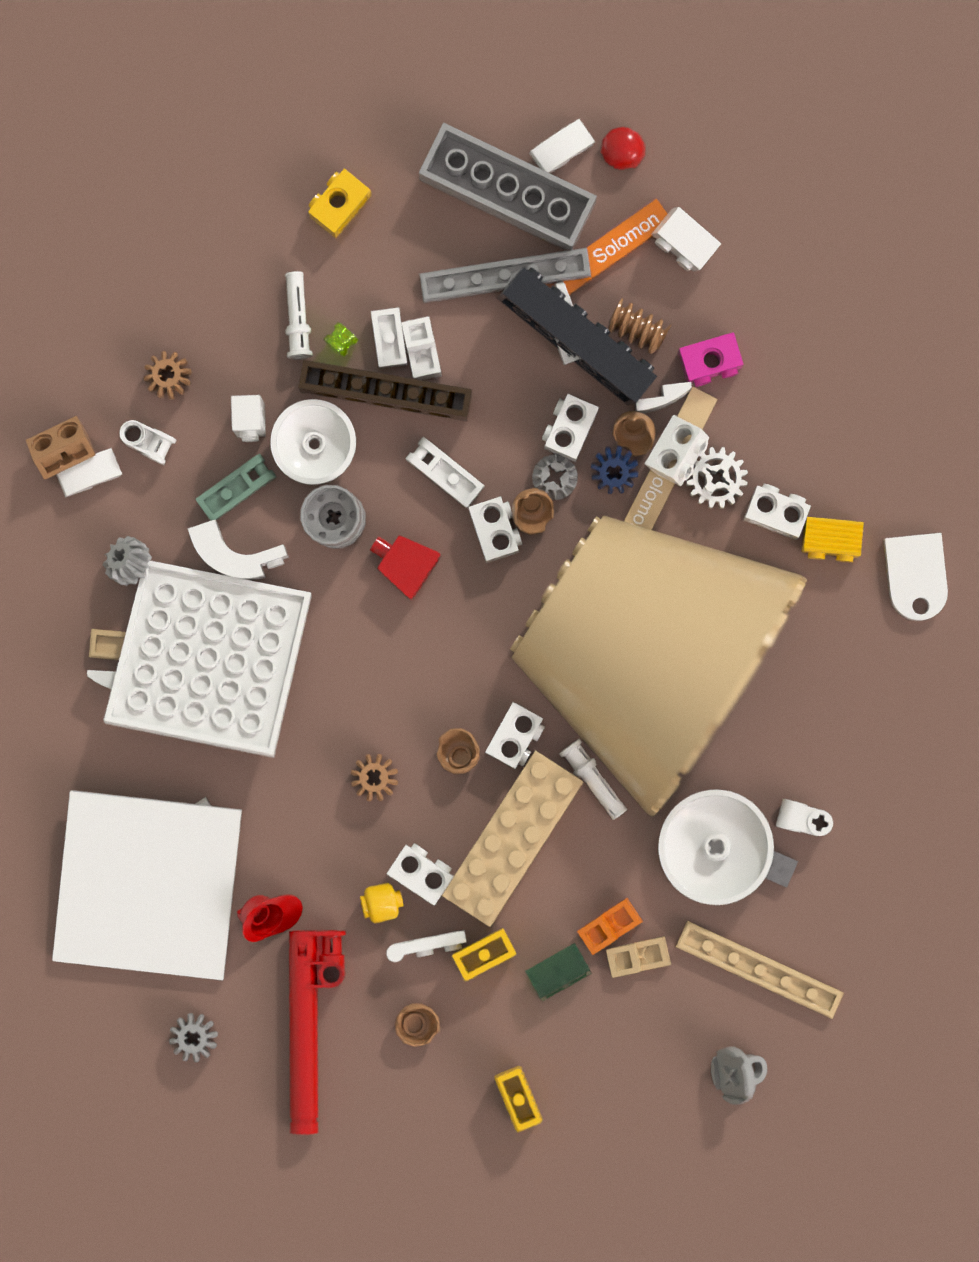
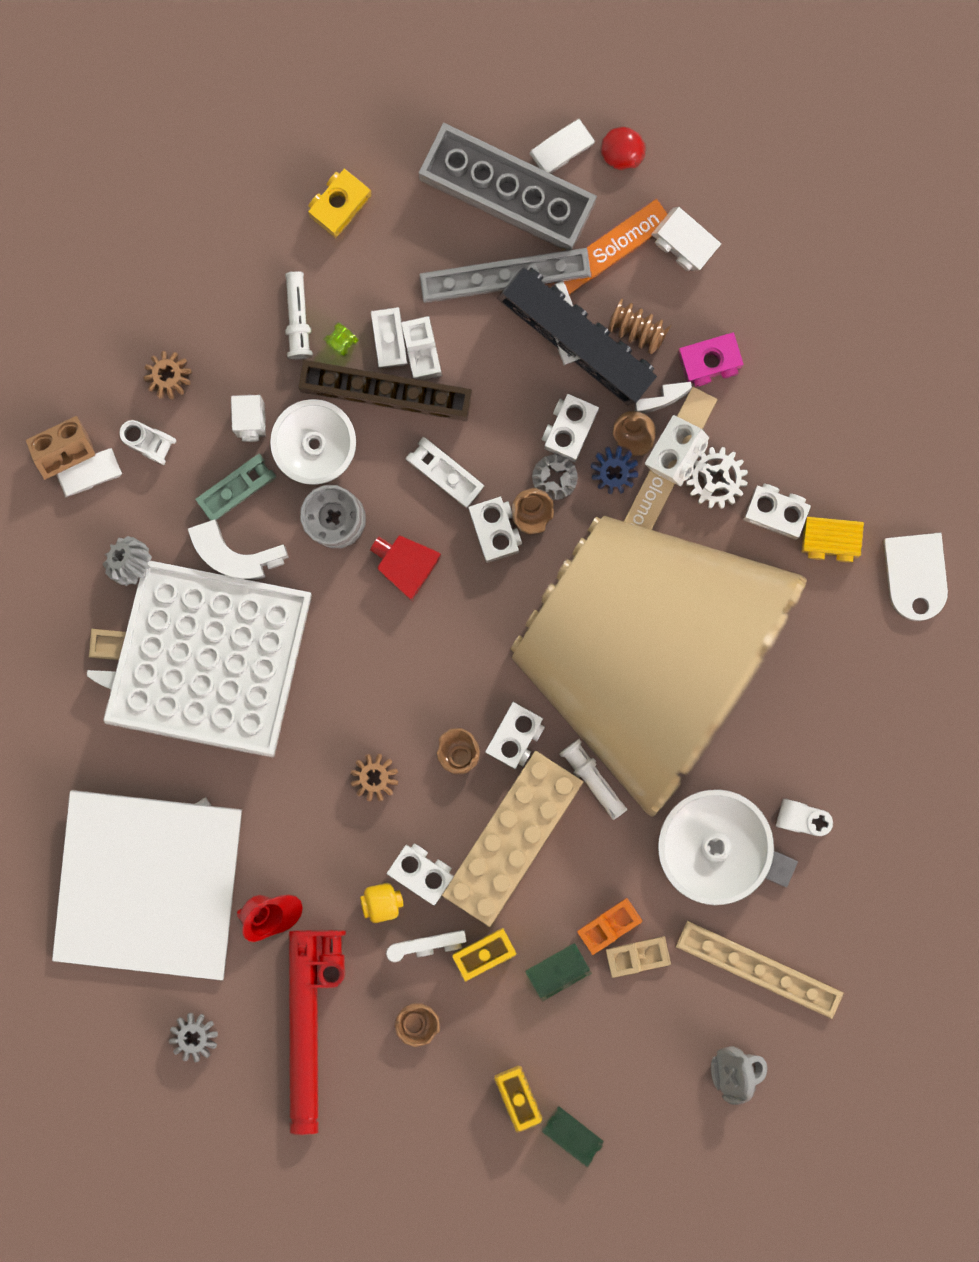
none -> clear green hinge [541,1106,604,1168]

